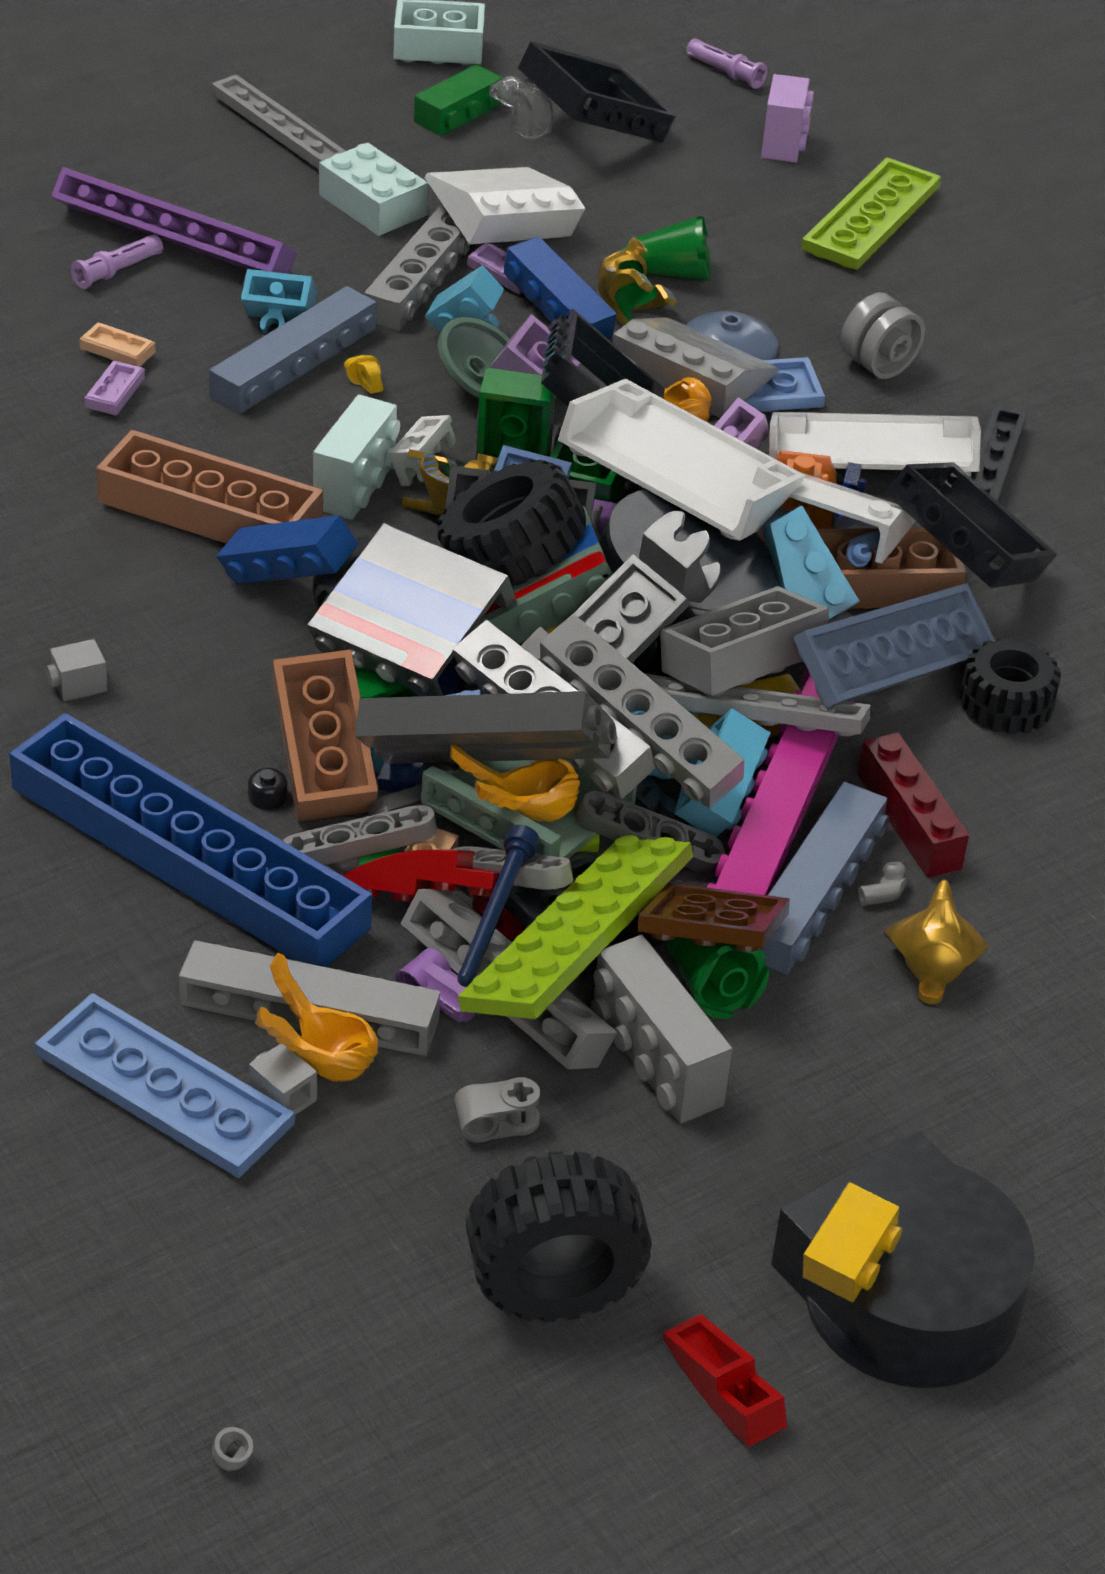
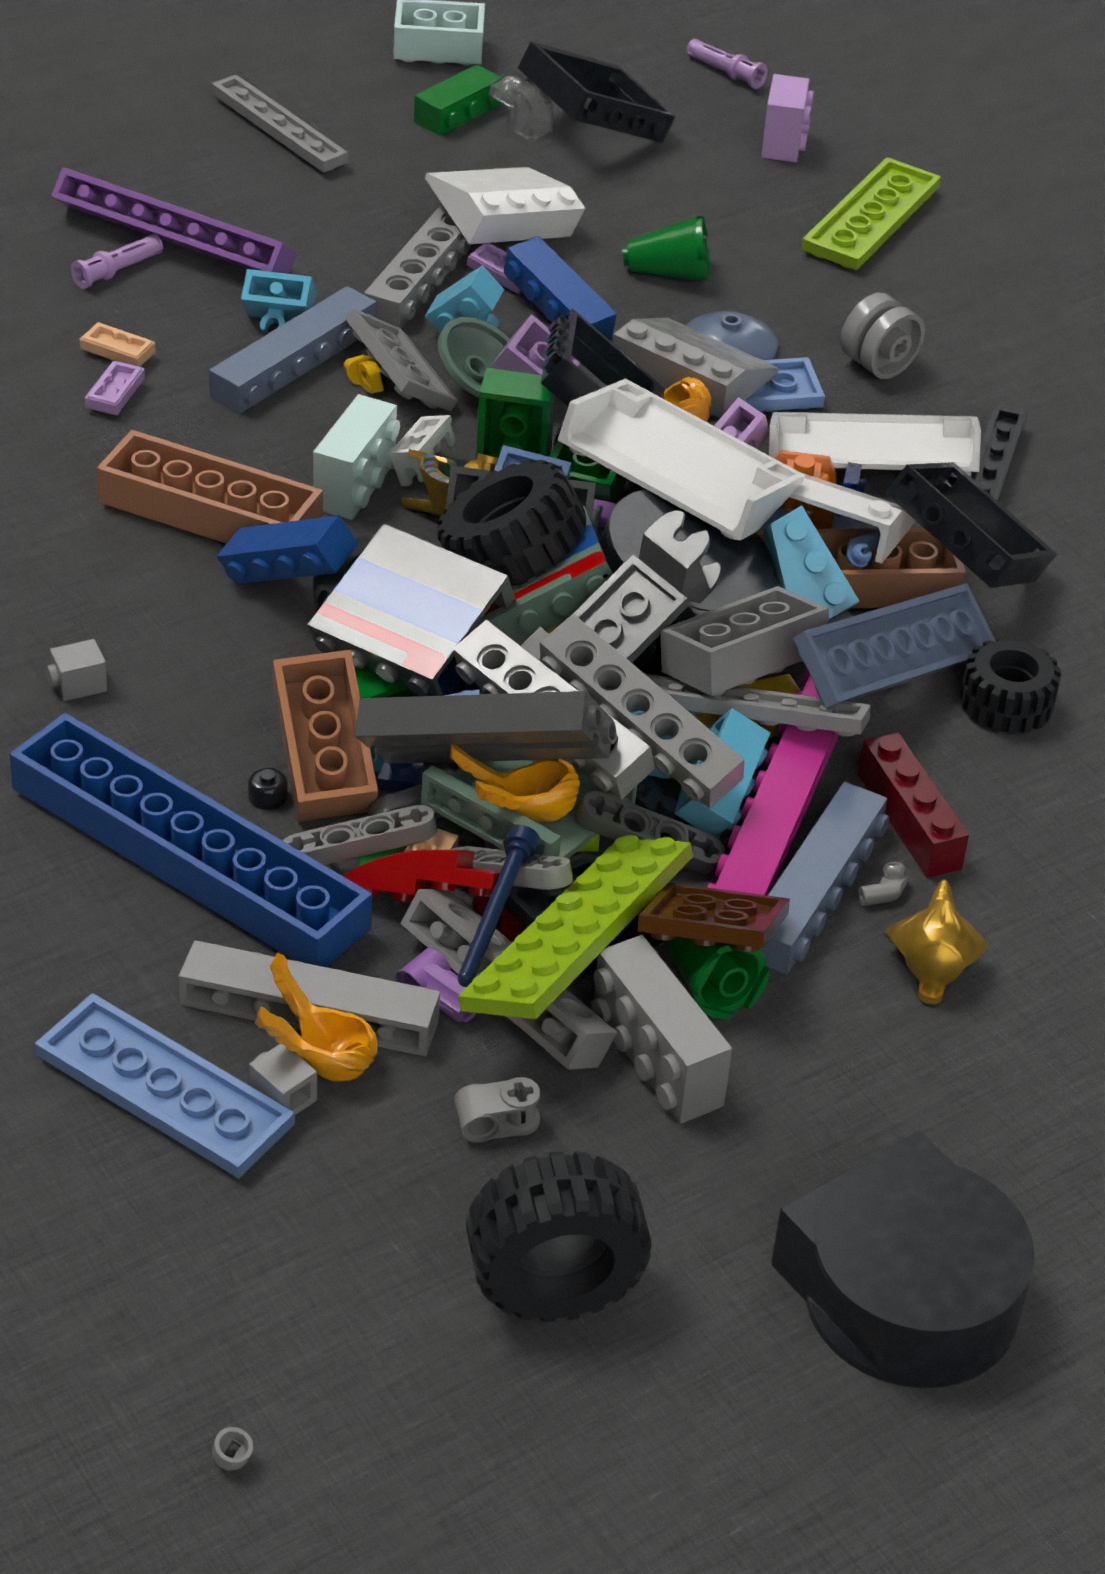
light aqua brick [319,142,428,236] -> none
pearl gold piece [597,237,677,326] -> none
red slope [663,1314,787,1447] -> none
yellow brick [803,1182,903,1303] -> none
none -> light grey plate [345,308,458,412]

